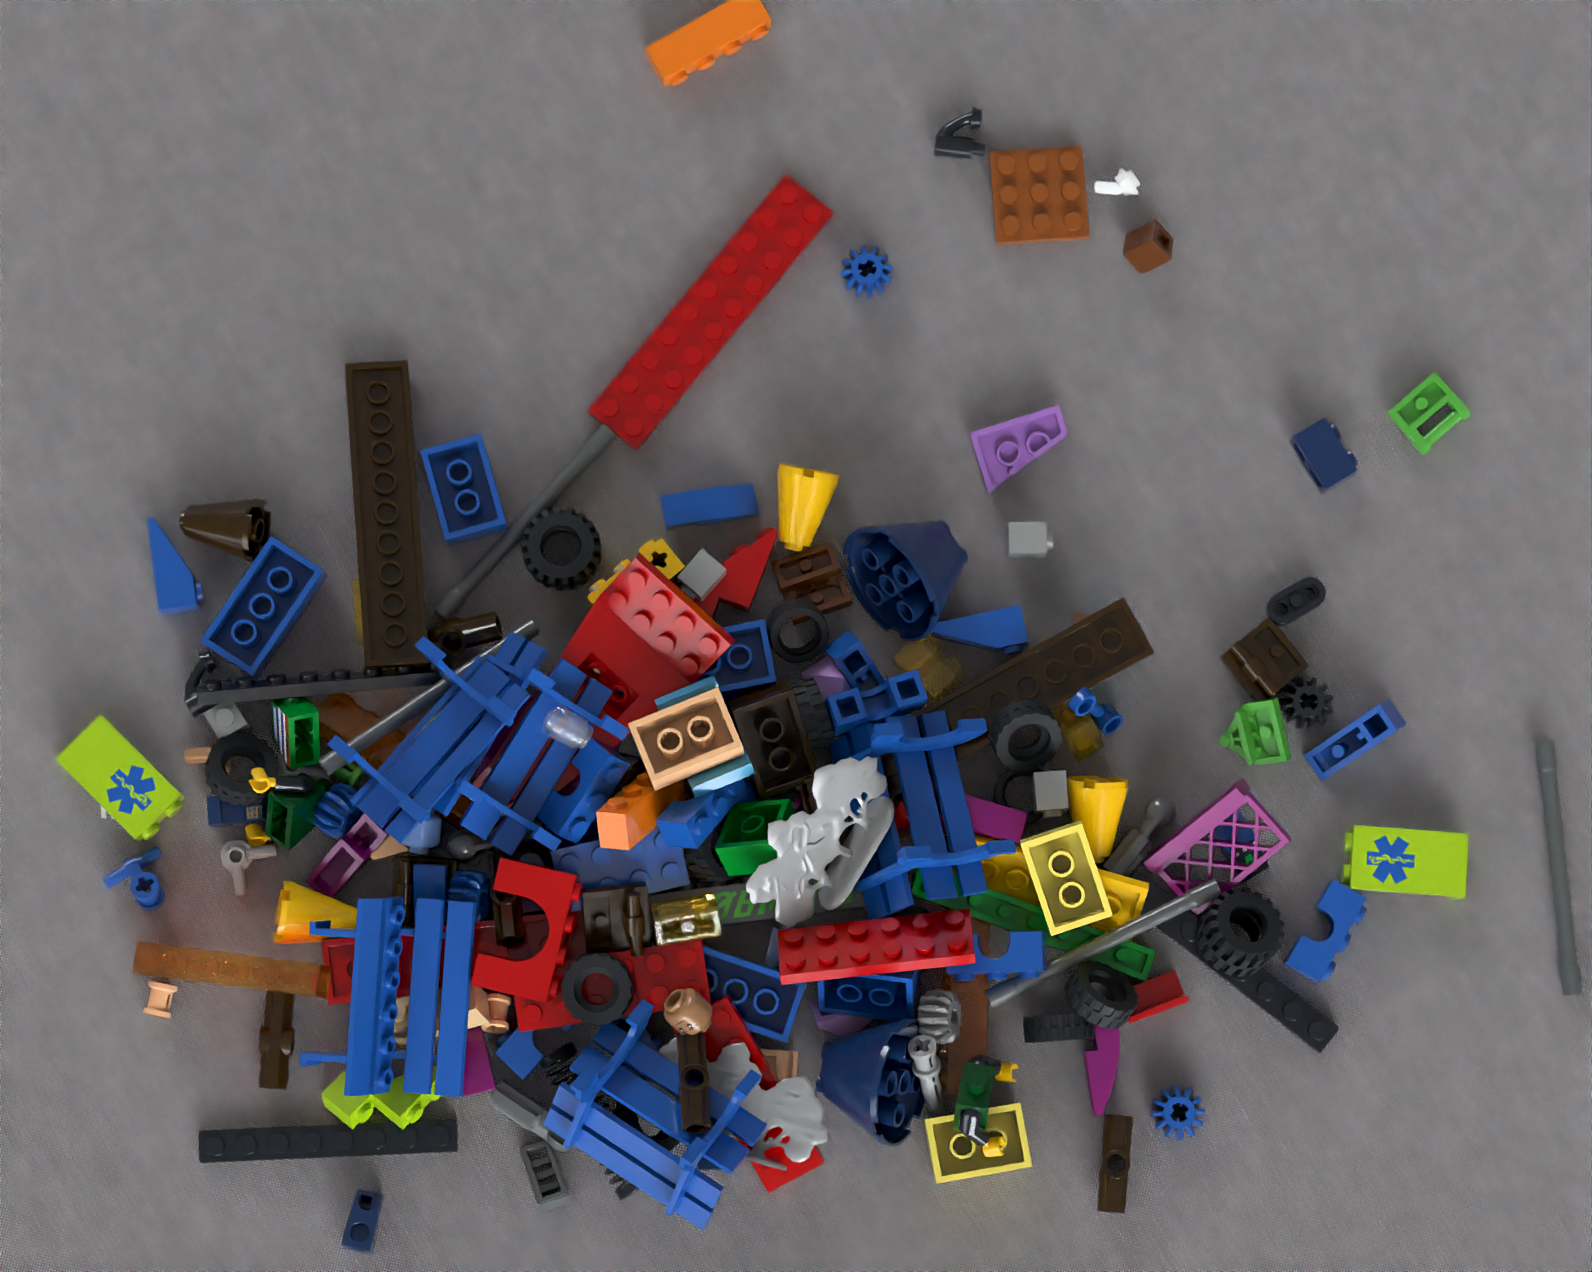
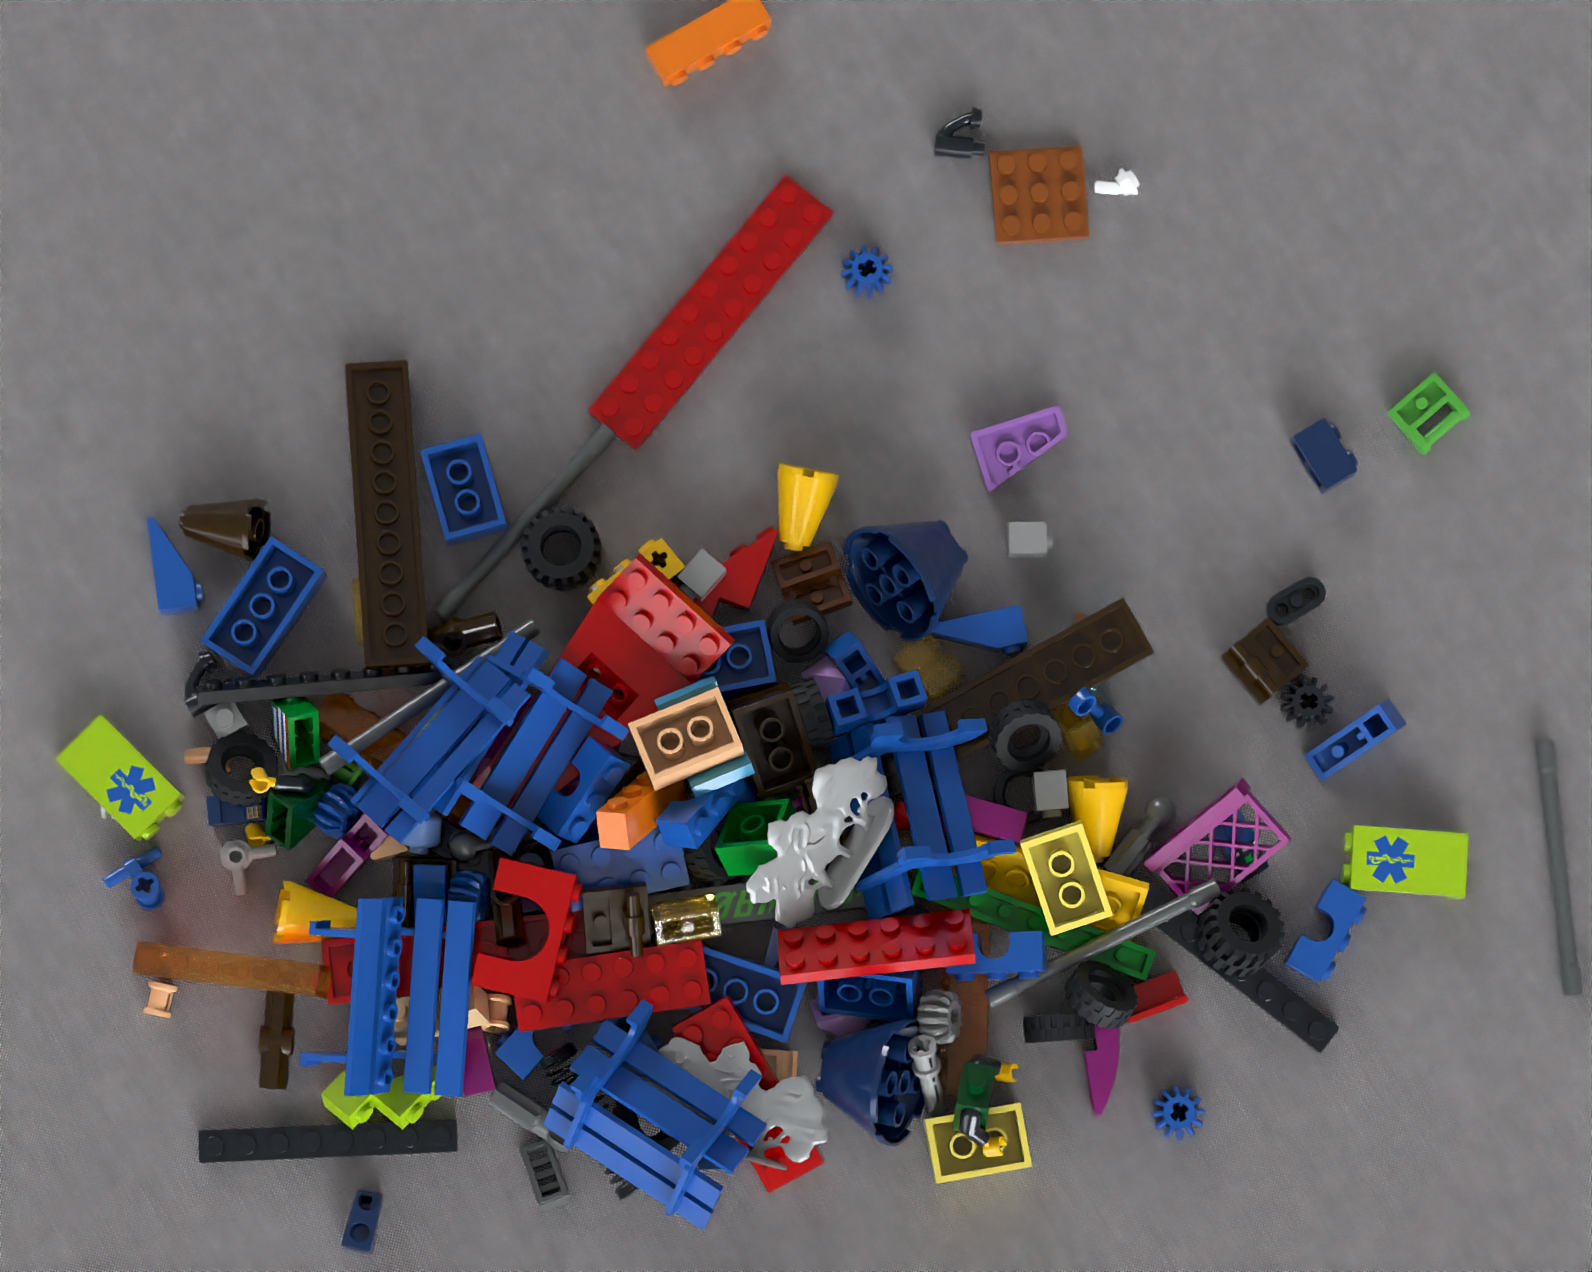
clear brick [543,706,593,749] -> none
black tyre [561,952,634,1026] -> none
blue slope [660,484,759,531] -> none
medium nougat head [664,988,712,1035] -> none
dark brown piece [677,1033,711,1134] -> none
dark brown piece [1097,1114,1133,1214] -> none
reddish brown panel [1122,219,1174,274] -> none
bright green slope [1218,697,1292,766] -> none

